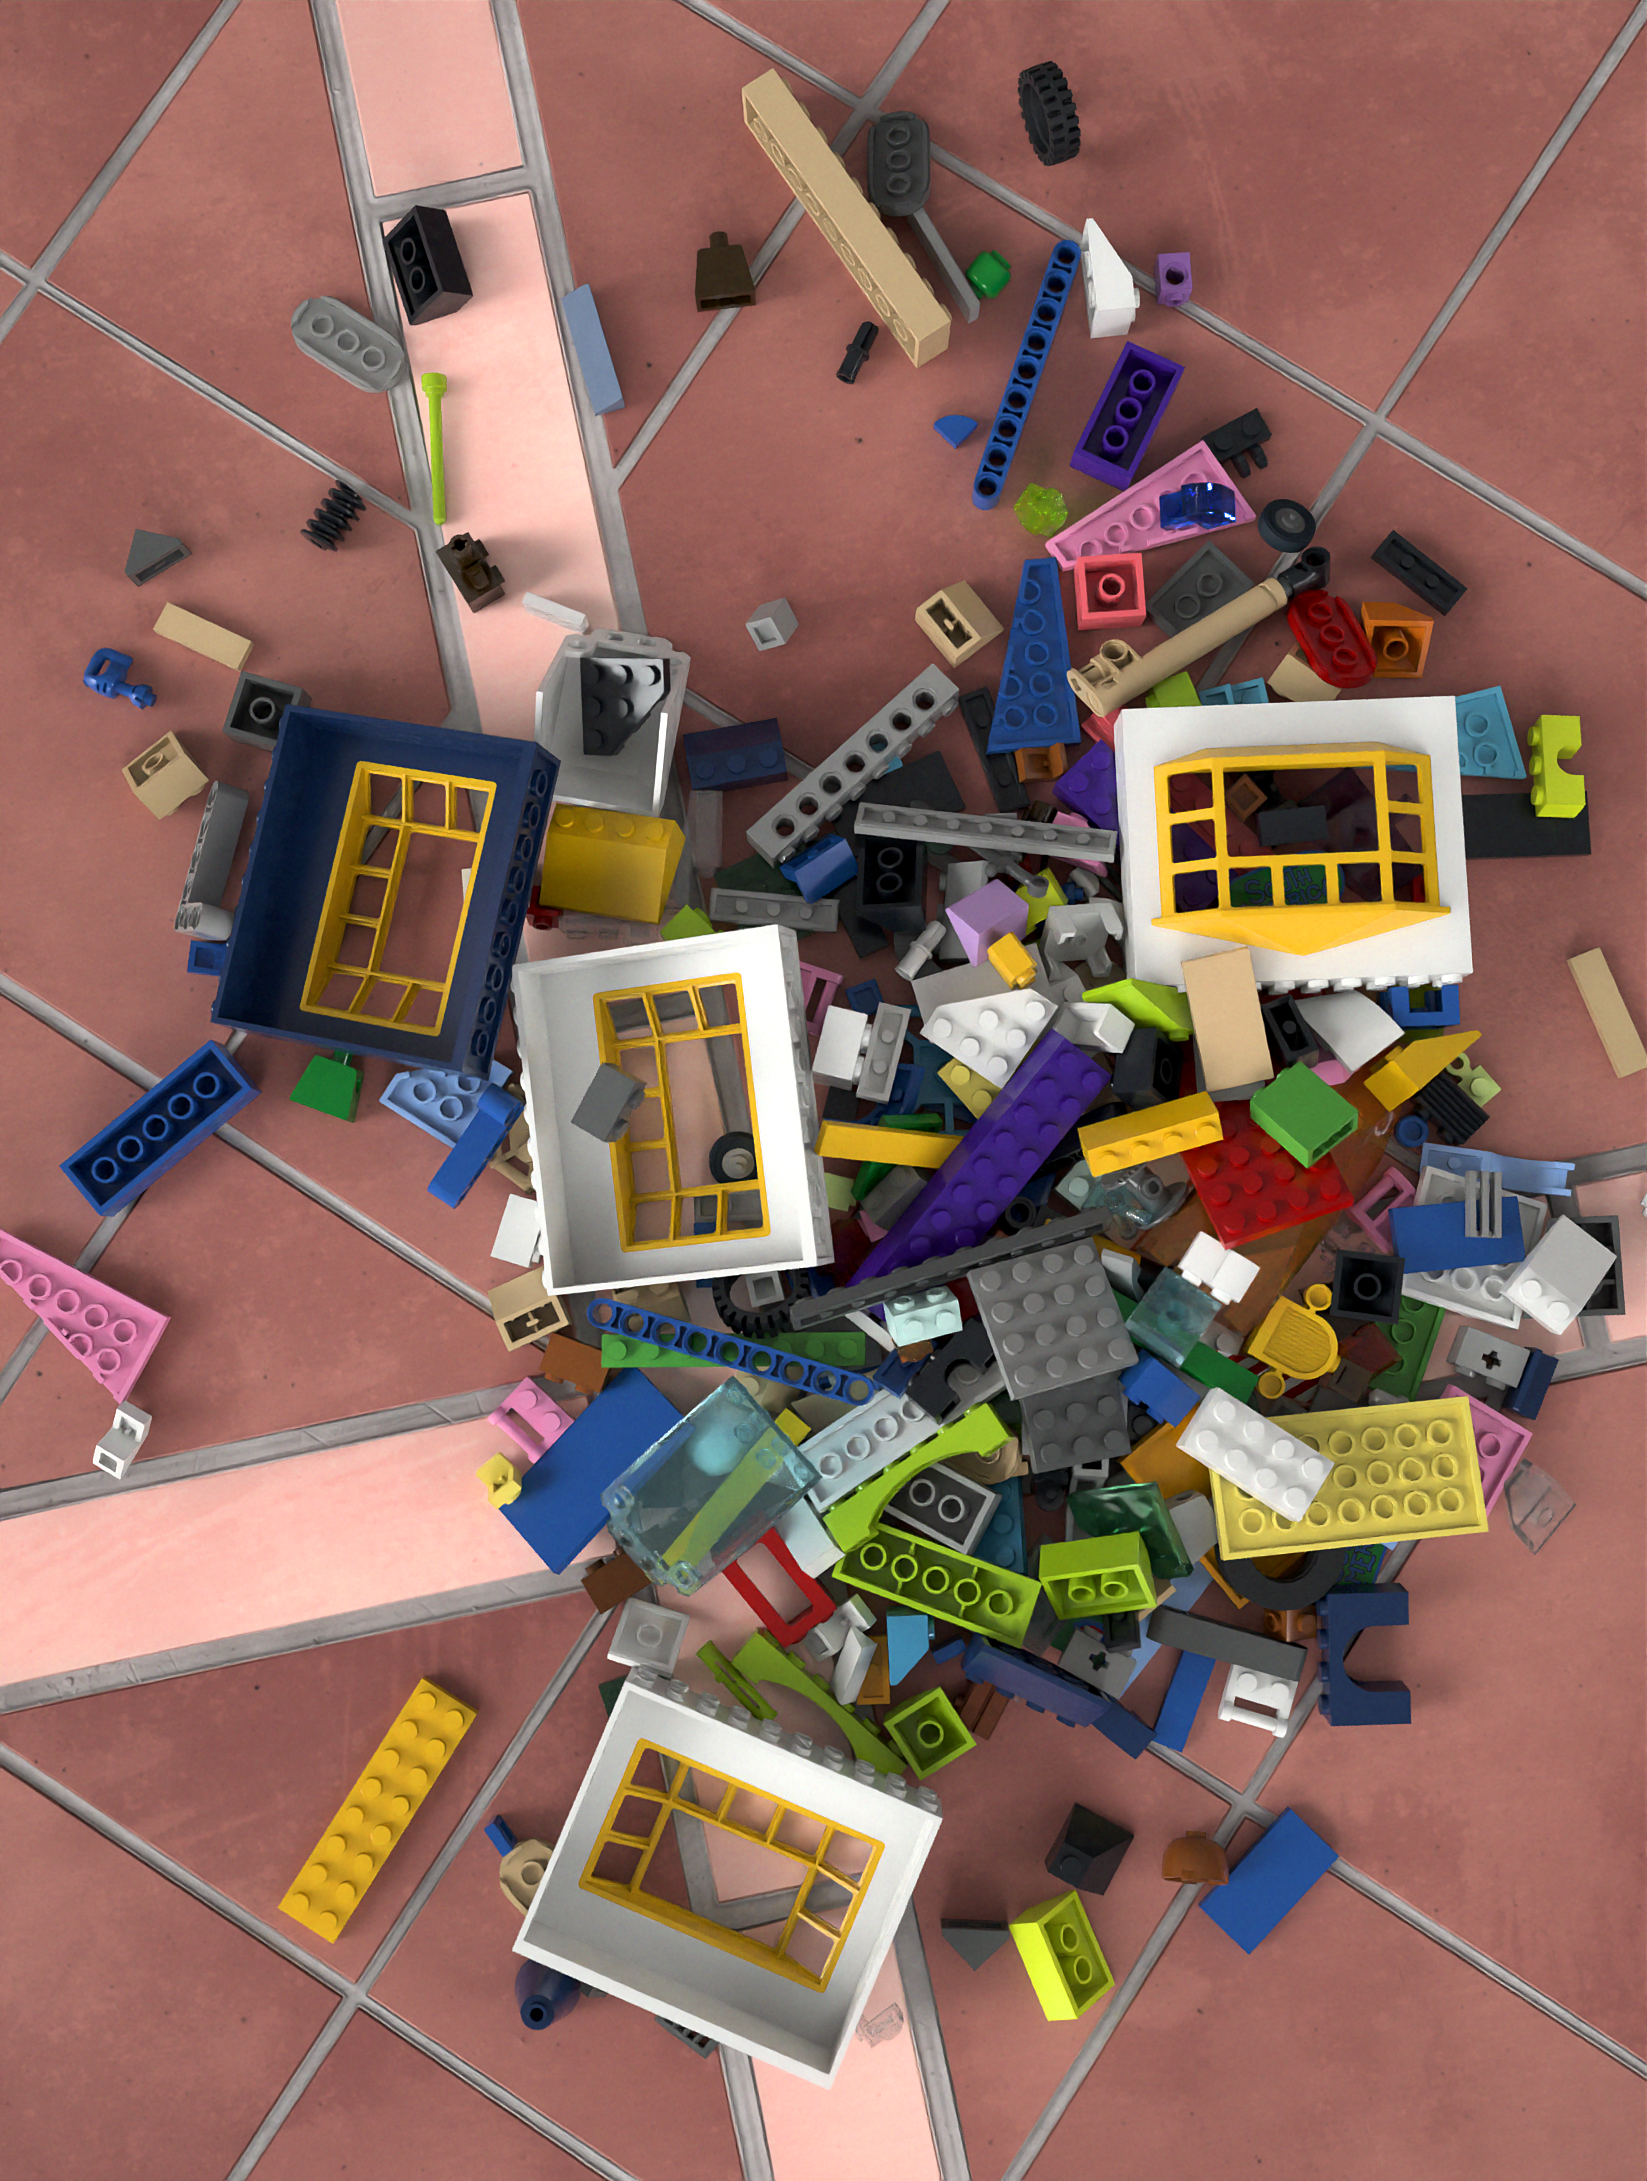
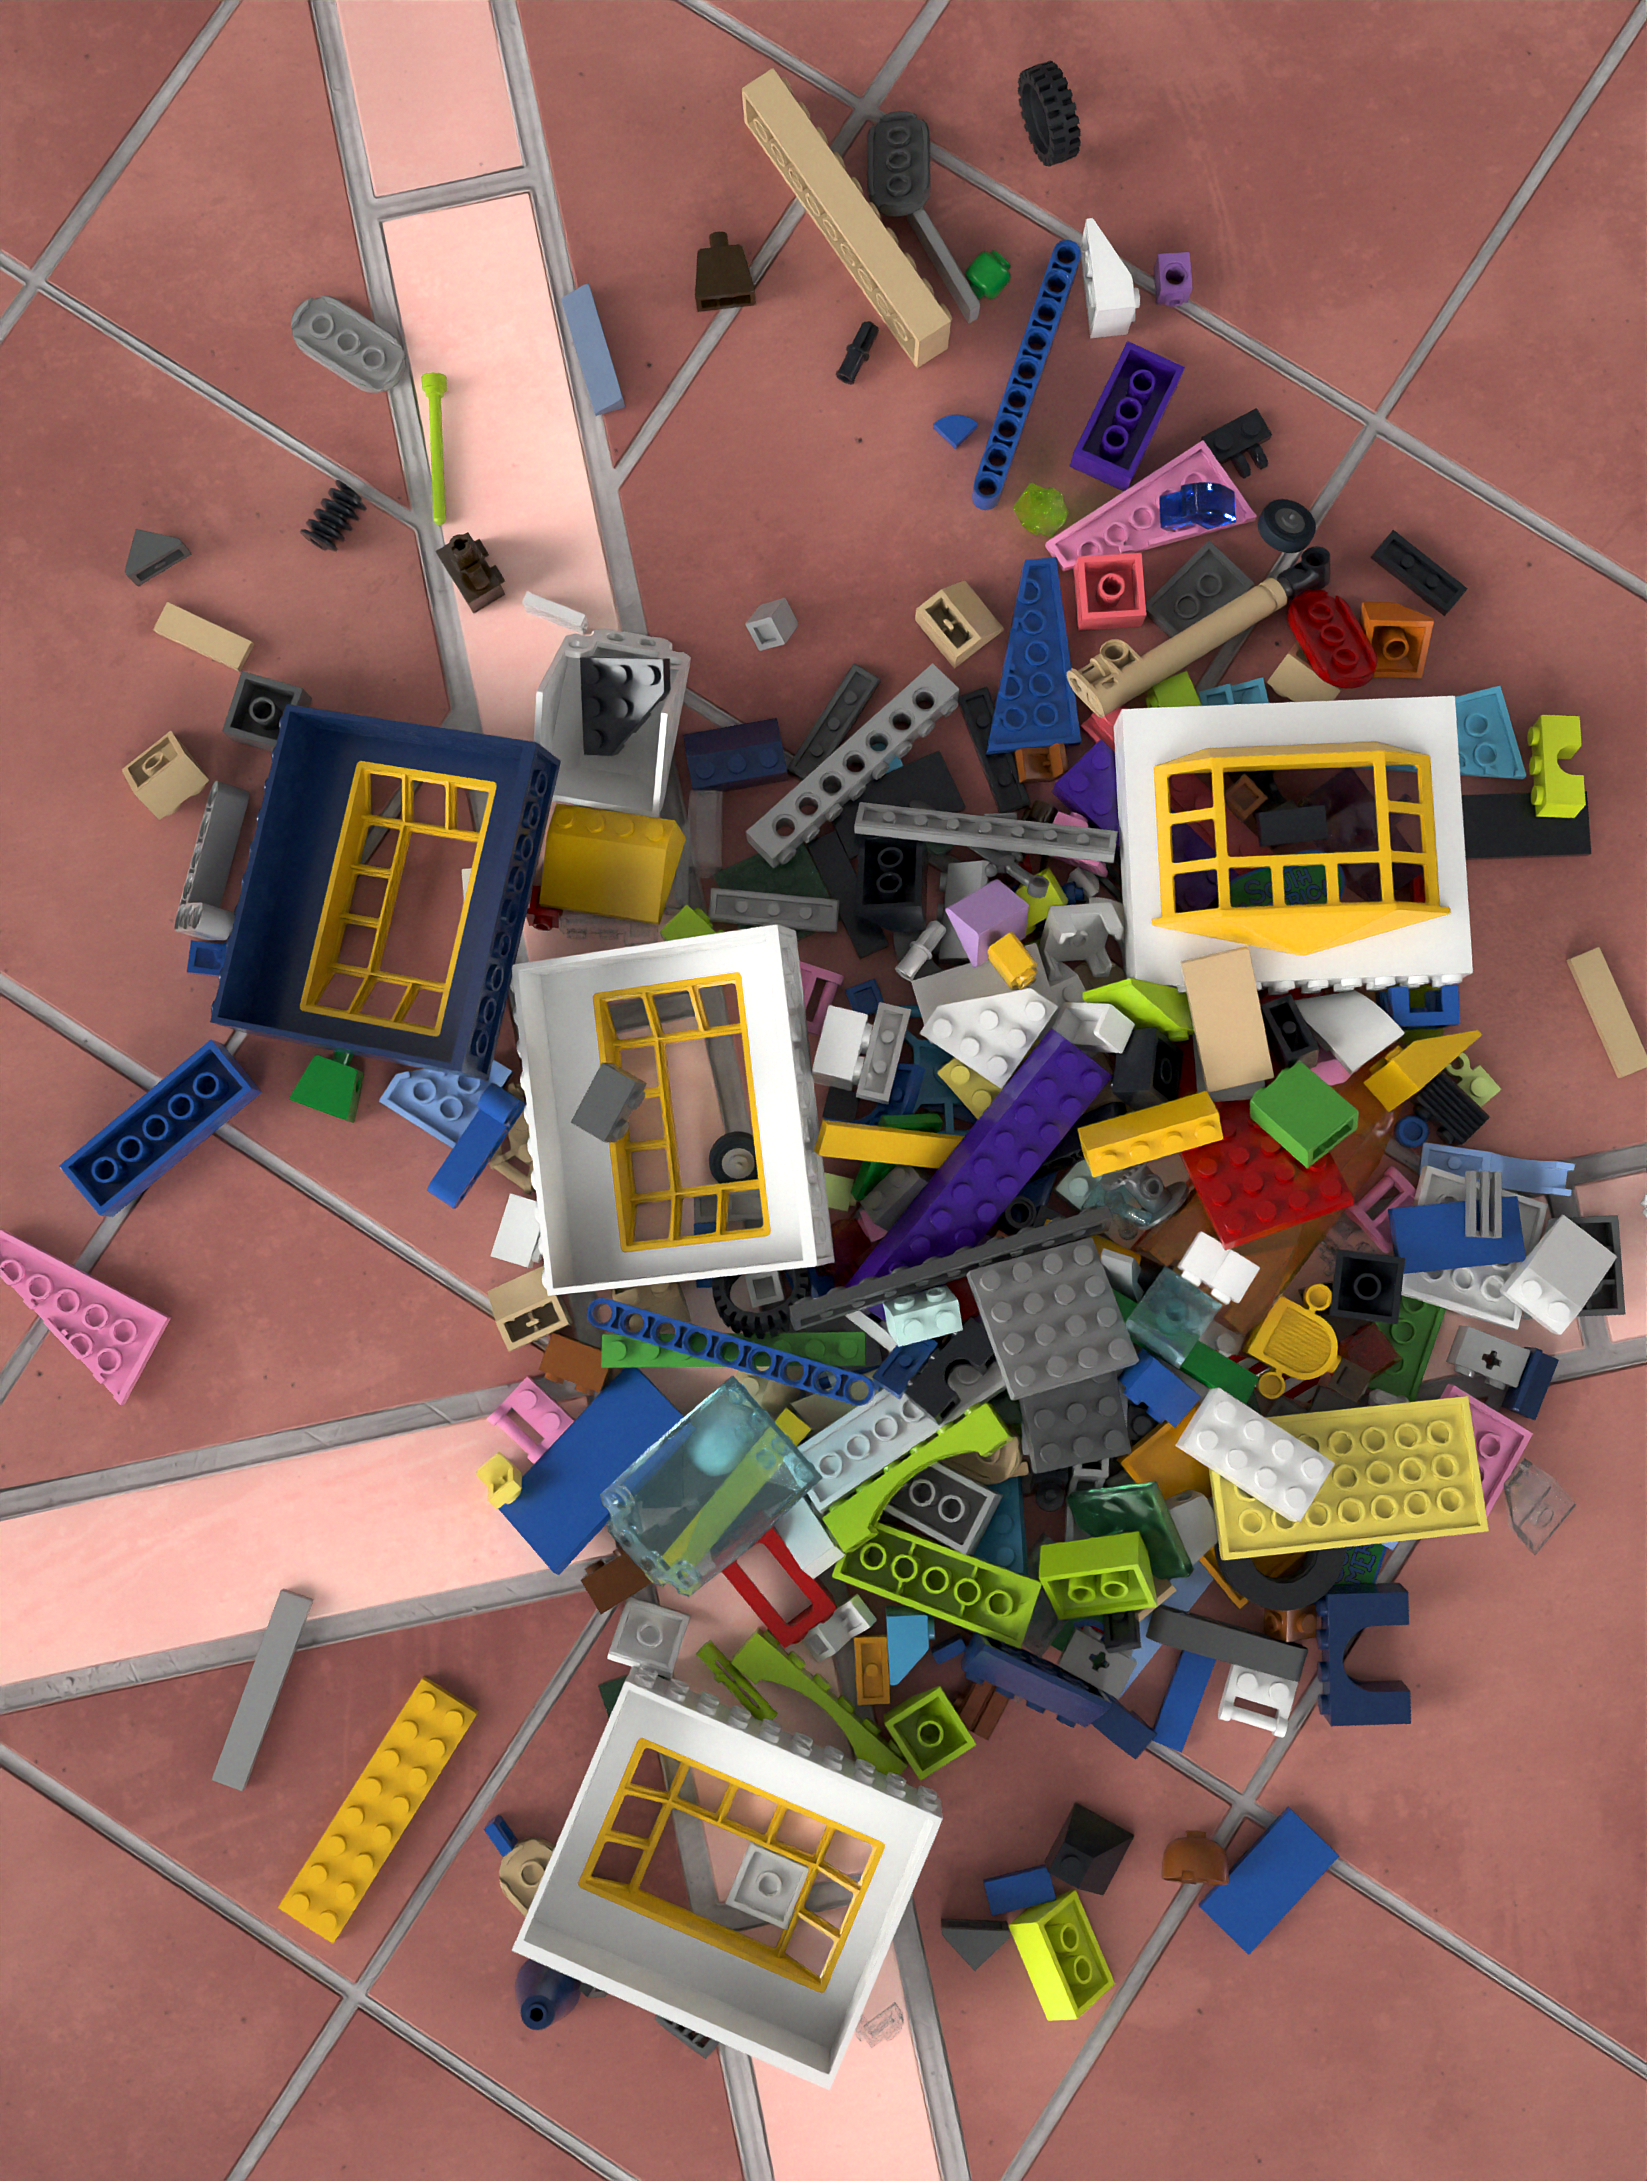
blue piece [83,648,157,710] -> none
white slope [92,1400,152,1479] -> none
black slope [382,205,474,326] -> none
blue panel [780,834,858,904] -> none
white slope [830,1626,877,1705] -> none
clear orange plate [891,1338,934,1364] -> none
none -> light grey tile [212,1588,314,1791]
none -> white tile [726,1841,809,1930]
none -> dark grey tile [787,663,881,780]
none -> blue tile [983,1864,1056,1916]

